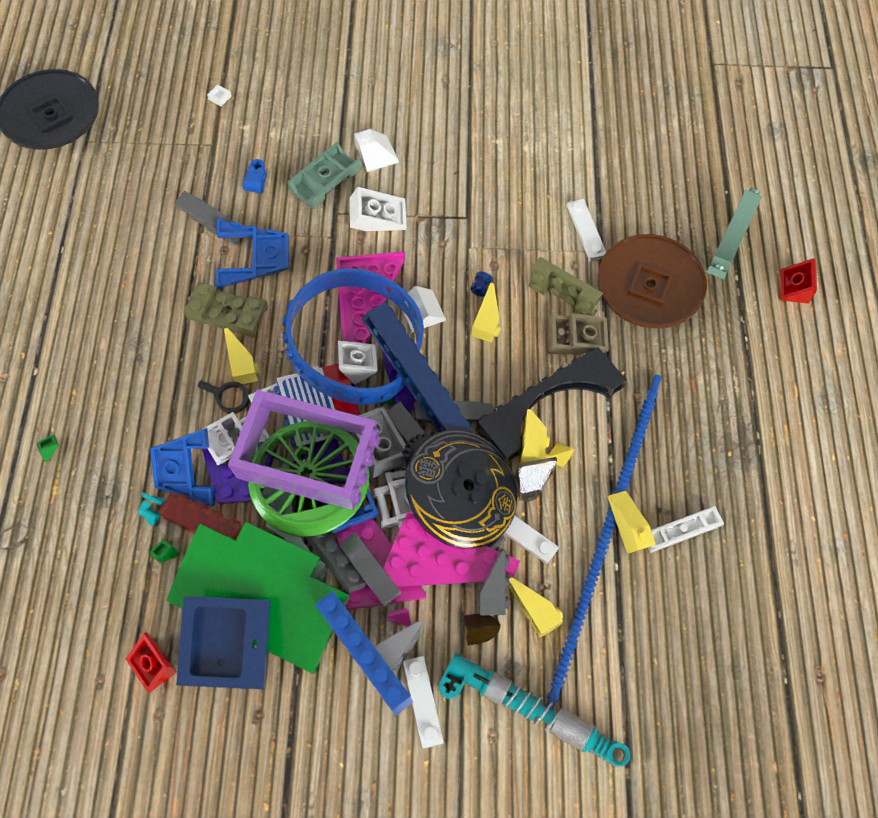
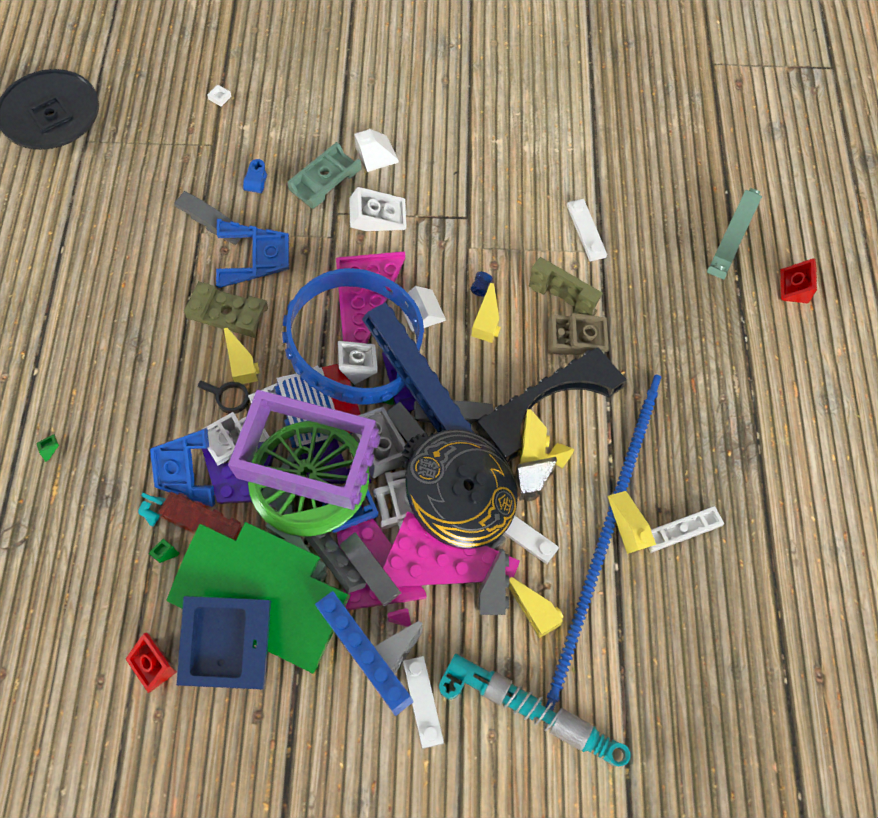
dark brown brick [463,614,501,646] -> none
reddish brown dish [598,234,707,329] -> none

